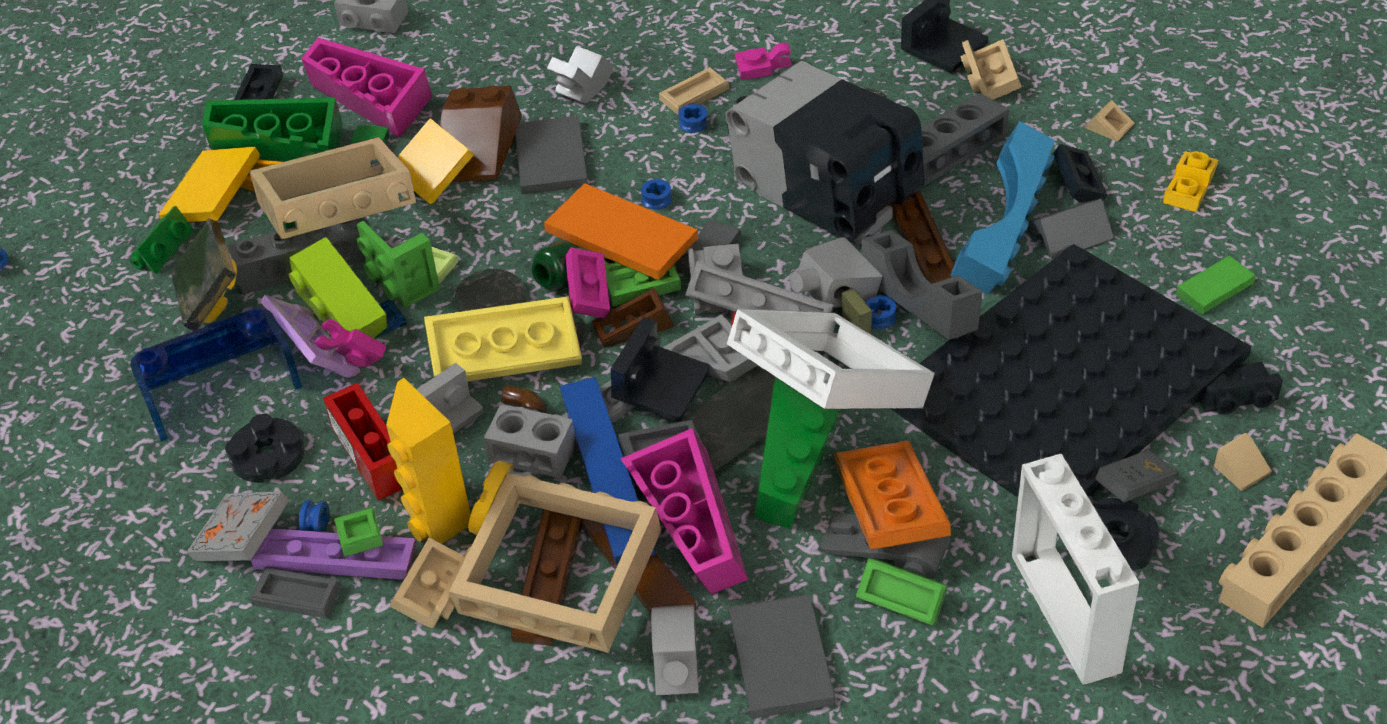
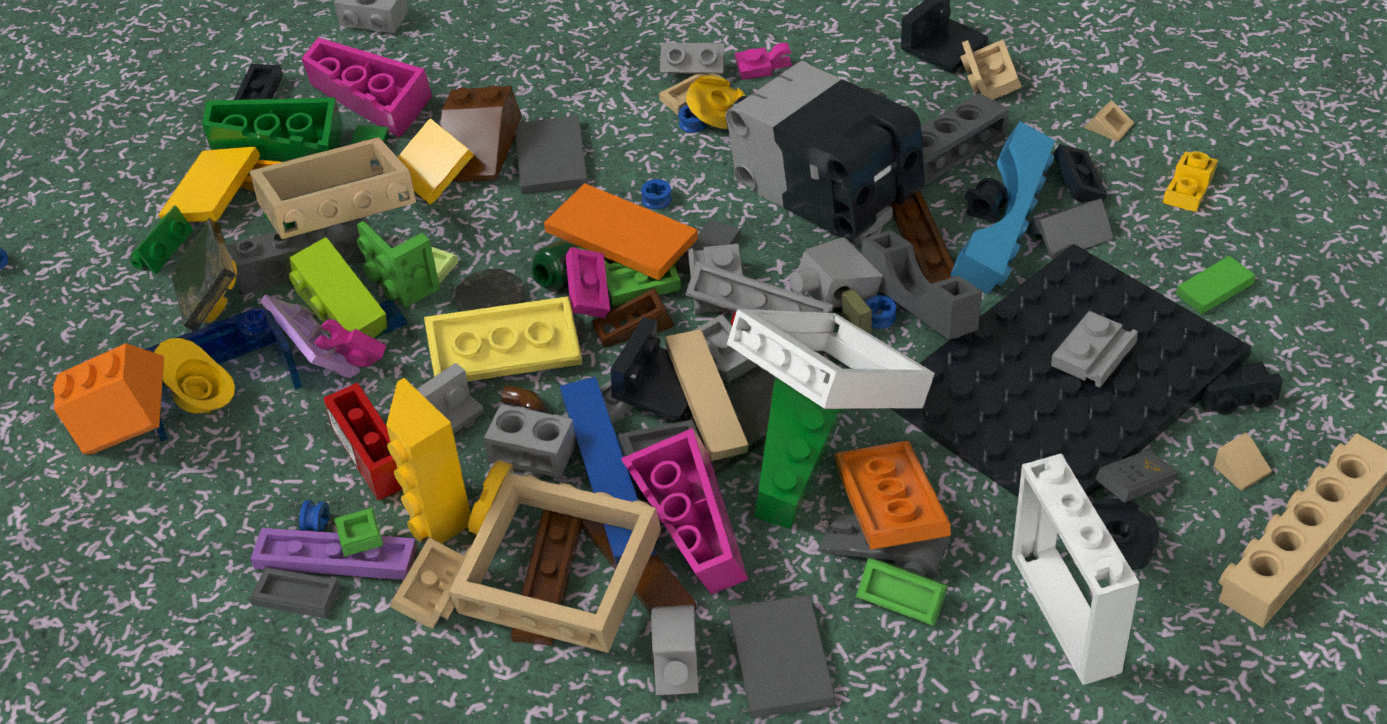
light grey tile [187,491,289,561] -> none
black plate [225,414,304,483] -> none
light grey brick [547,46,614,103] -> none
none -> orange slope [53,343,164,454]
none -> yellow piece [154,338,235,414]
none -> light grey hinge [660,43,725,74]
none -> tan tile [665,329,748,461]
none -> yellow tile [686,76,745,129]
none -> black brick [965,178,1009,223]
none -> light grey plate [1051,311,1138,387]

